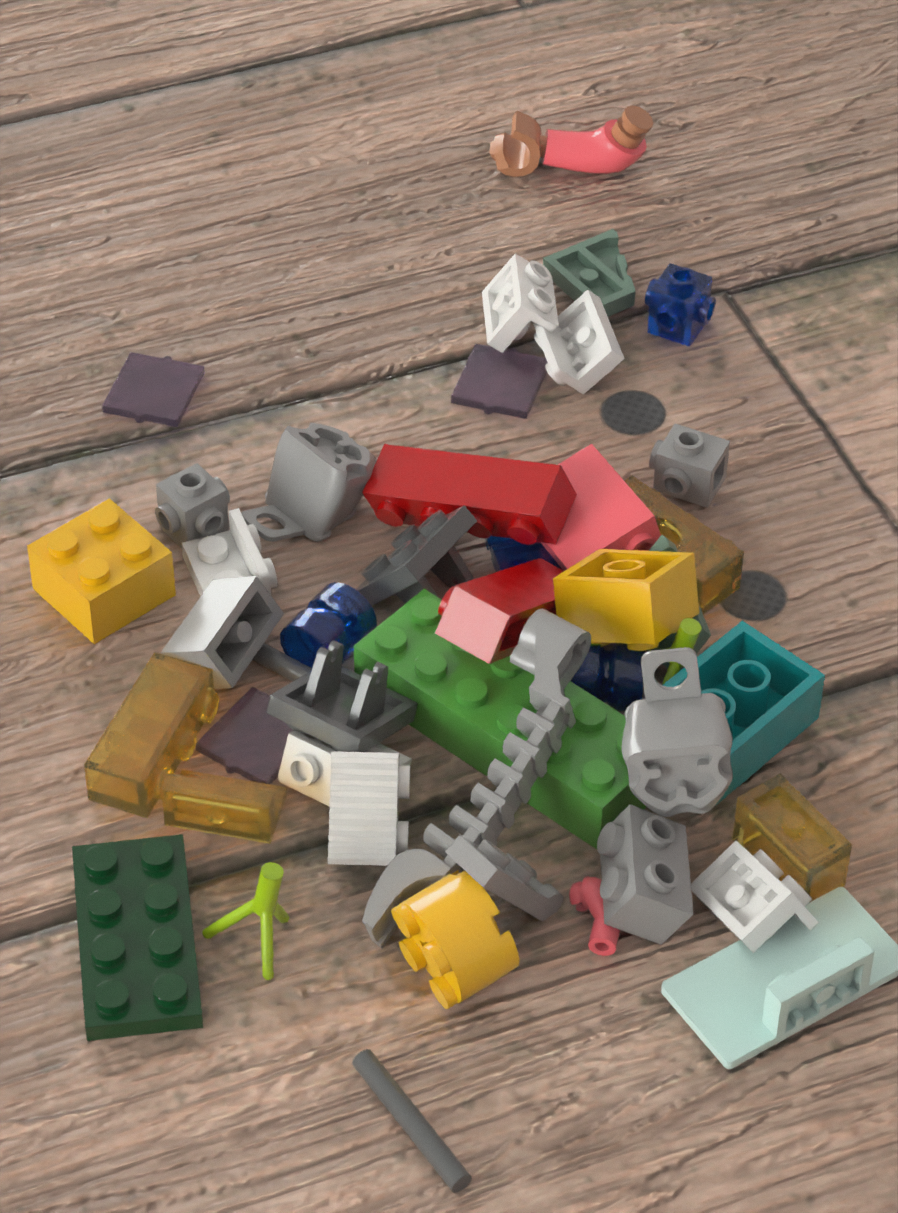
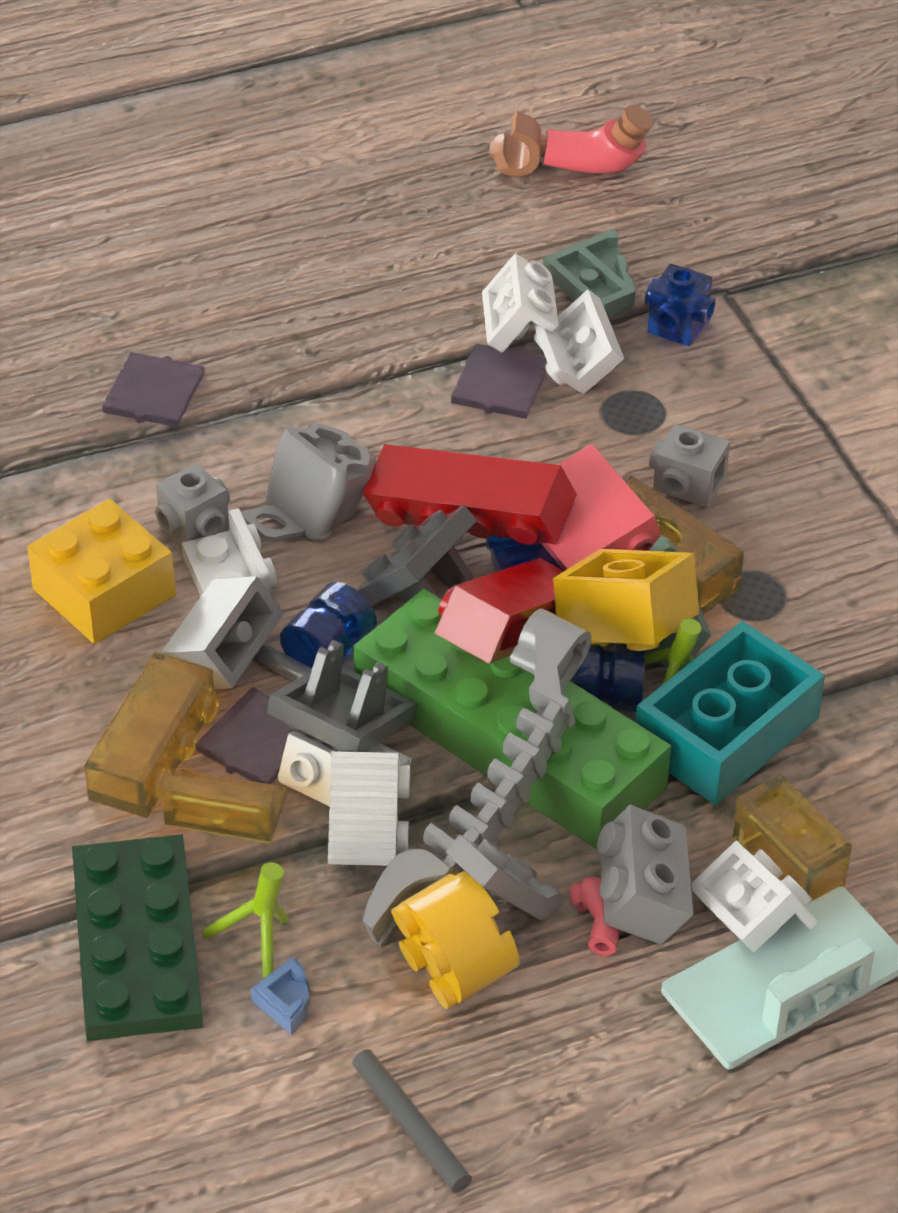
light grey piece [621,647,733,817] -> none
none -> medium blue tile [251,956,309,1034]

